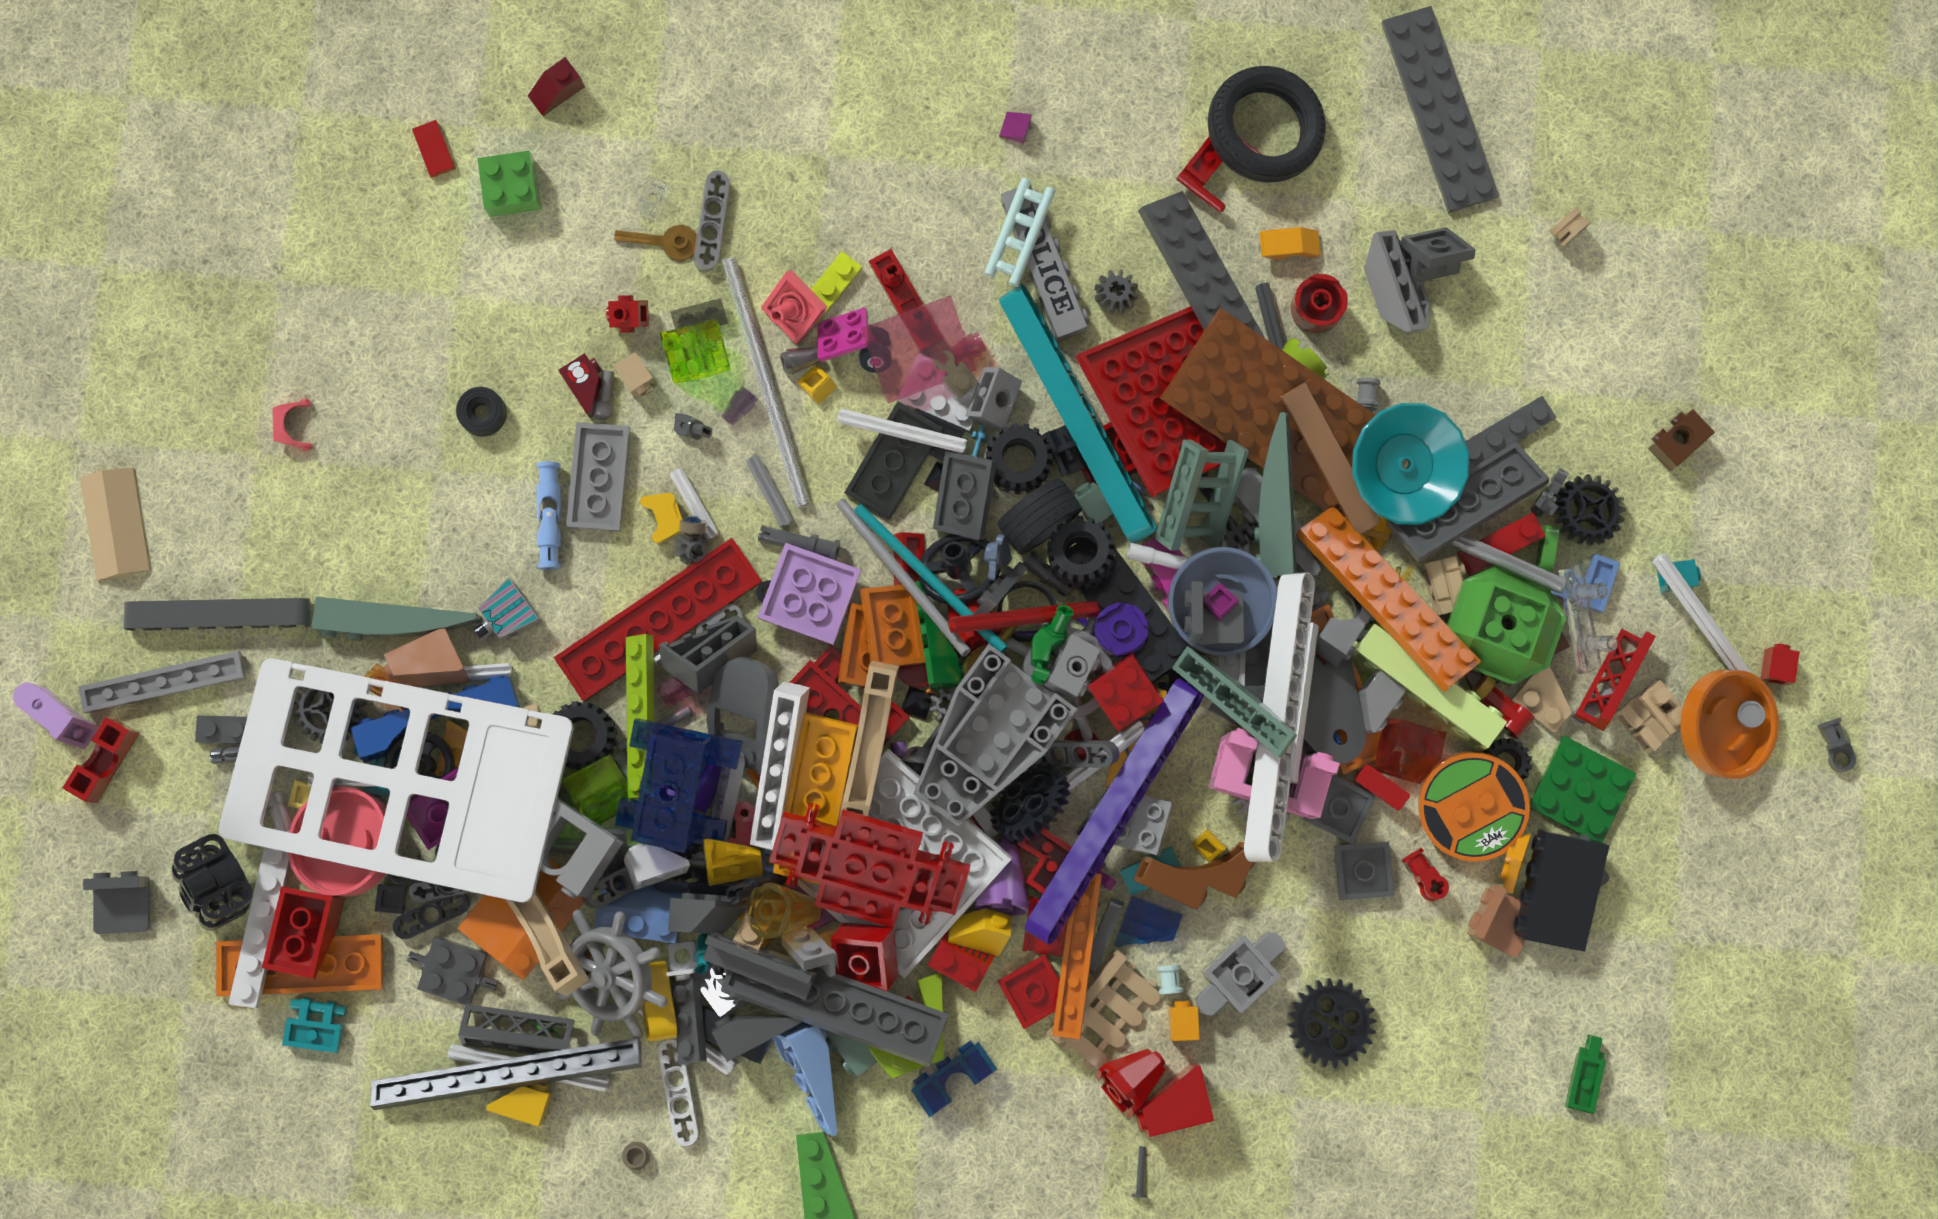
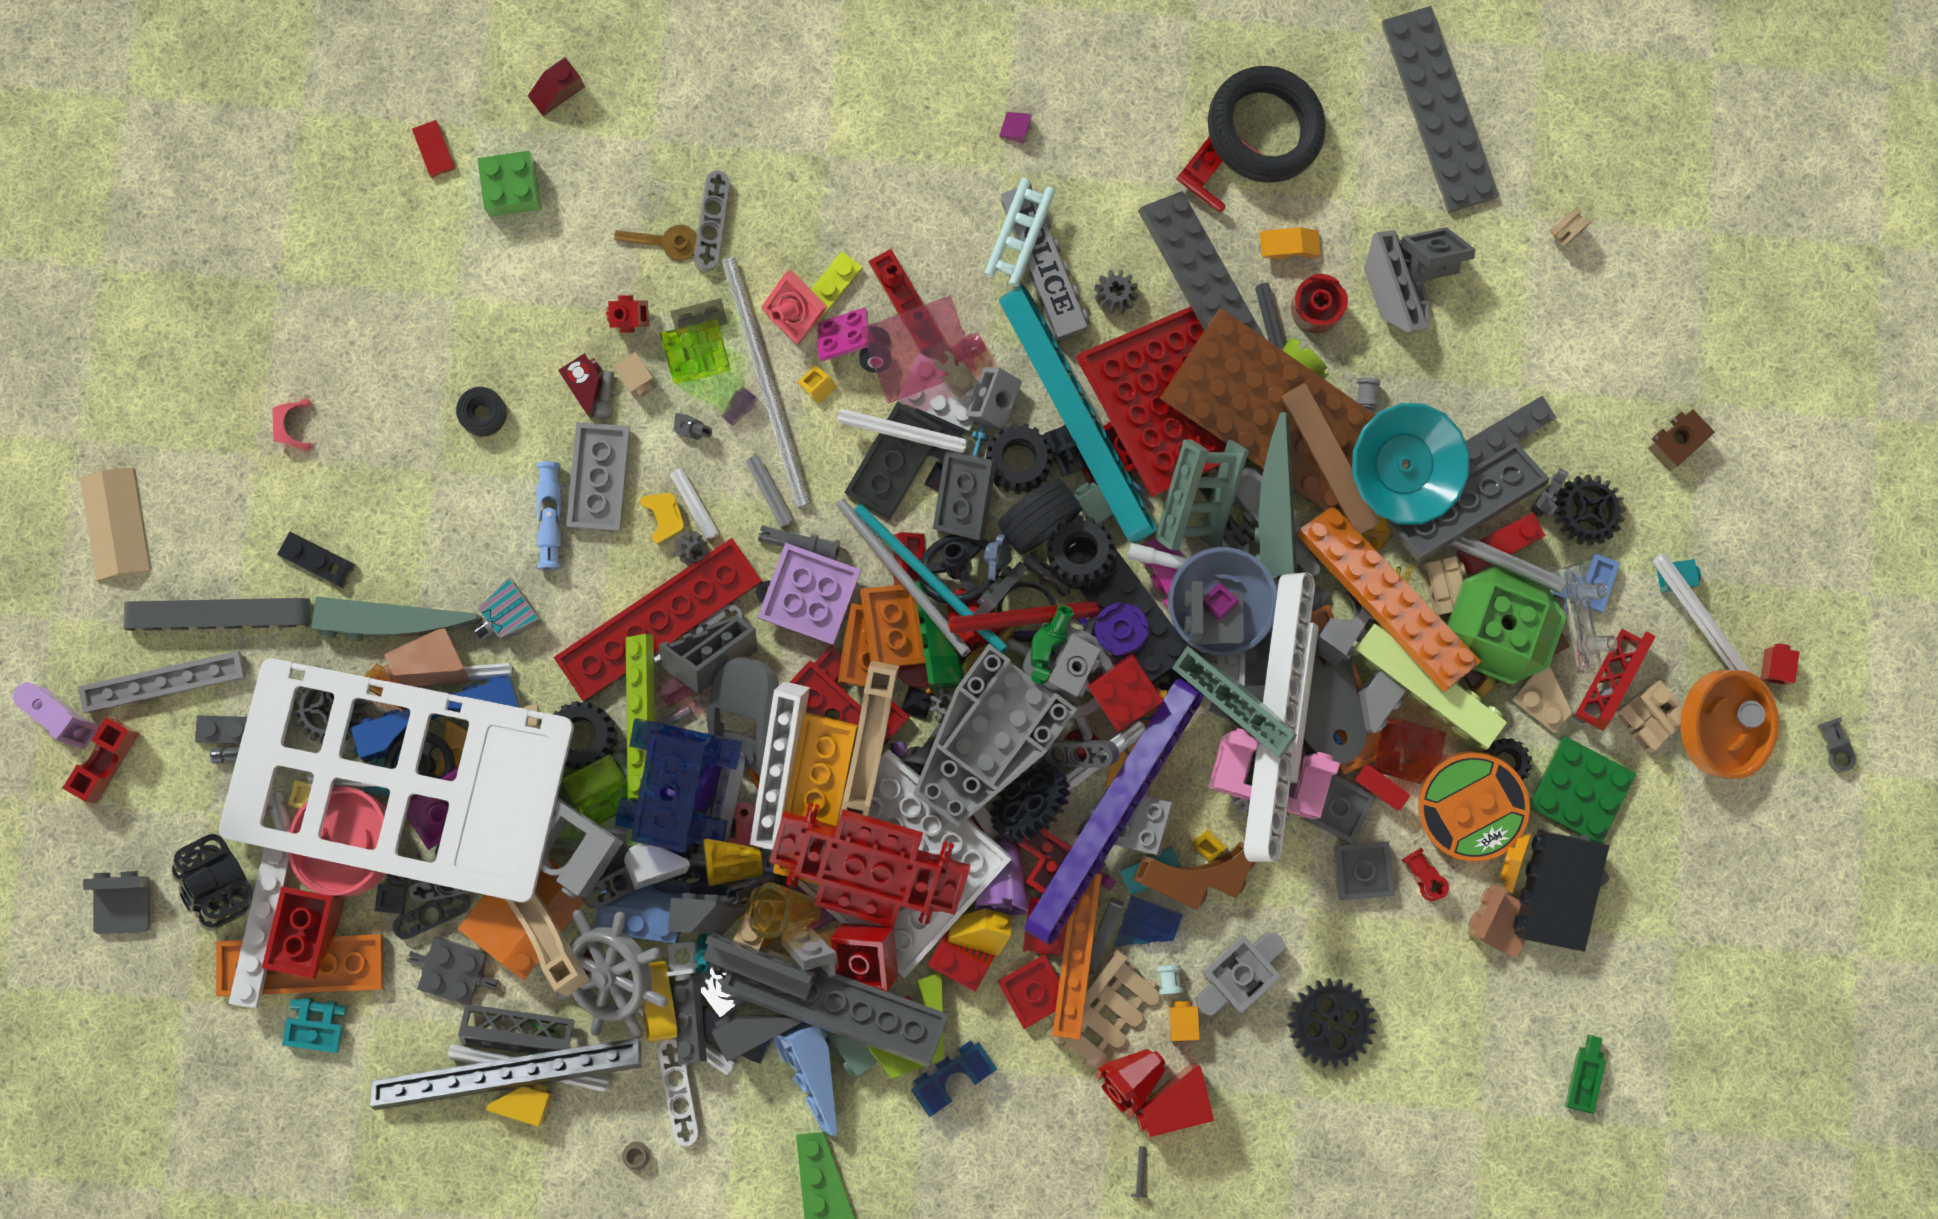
dark tan tile [679,515,707,534] -> none
flat silver cone [780,347,821,375] -> none
red piece [1479,686,1535,739] -> none
bright green beam [1535,525,1559,573] -> none
none -> black plate [277,531,356,588]

